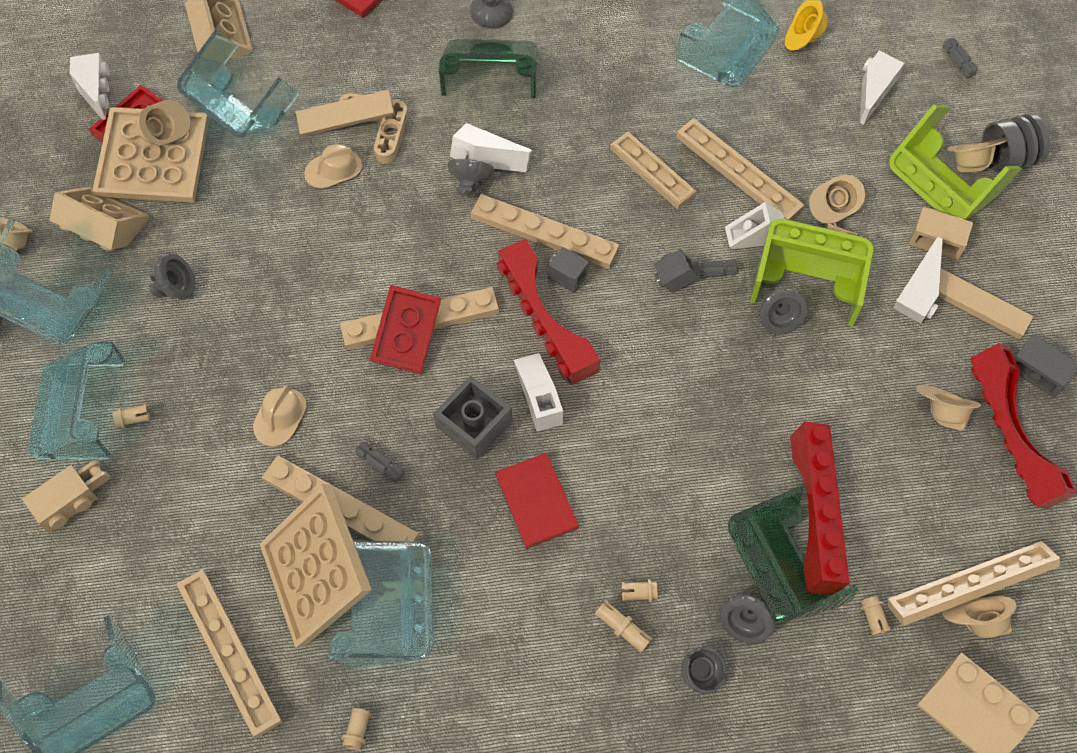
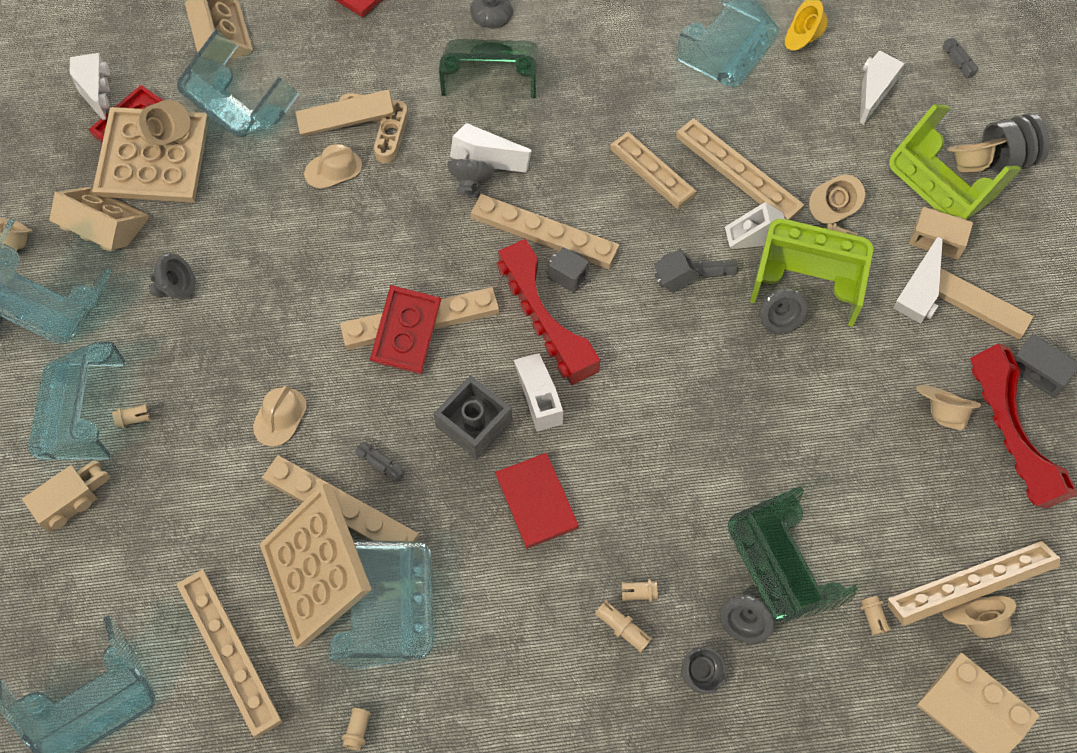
red arch [790,421,850,596] -> none

